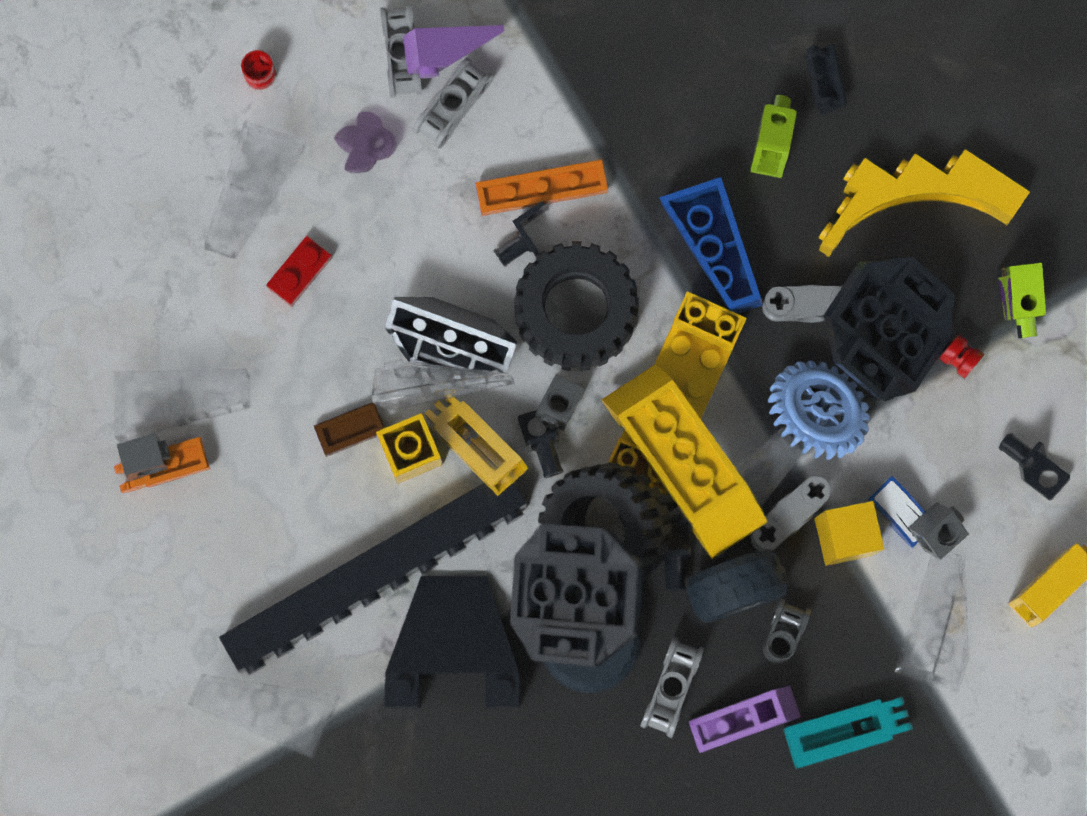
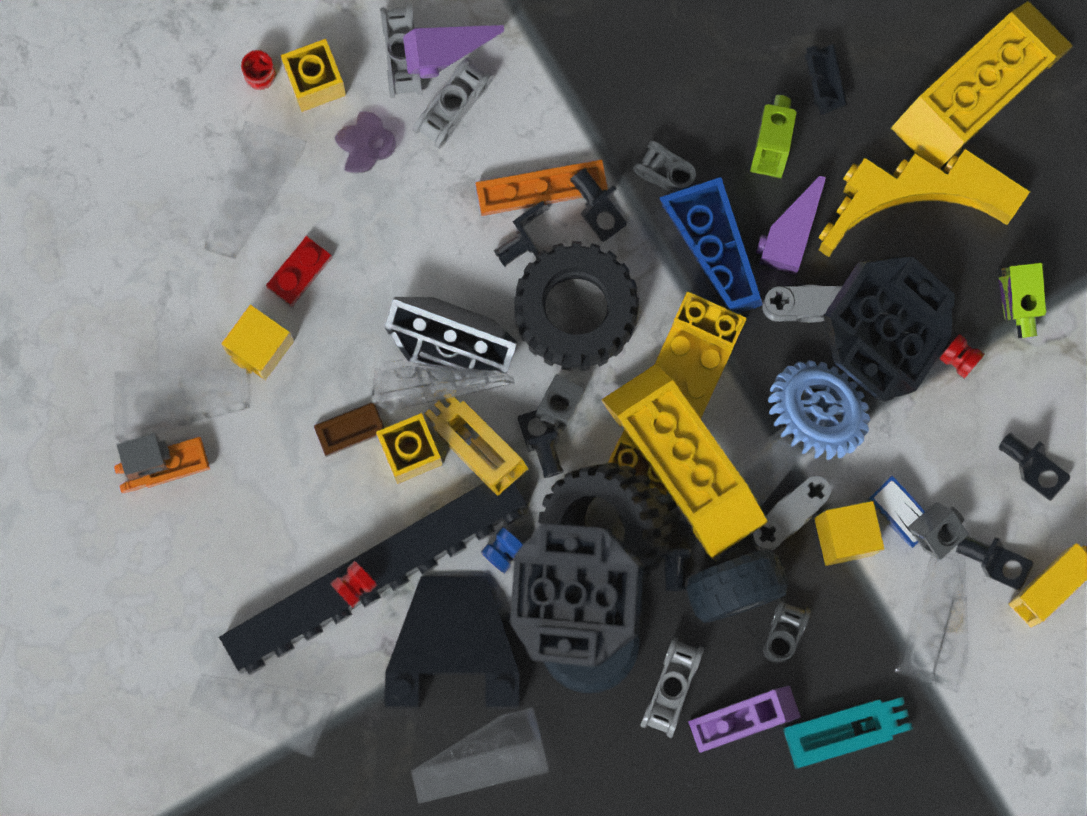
none -> yellow head [221,305,294,381]
none -> yellow head [281,38,346,112]
none -> red wheel [331,561,377,608]
none -> clear wedge [411,708,549,804]
none -> blue wheel [480,527,523,574]
none -> black bracket [570,167,627,242]
none -> dark grey piece [633,141,696,193]
none -> medium lavender slope [756,176,826,275]
none -> yellow slope [891,1,1073,170]
none -> black bracket [956,536,1034,591]

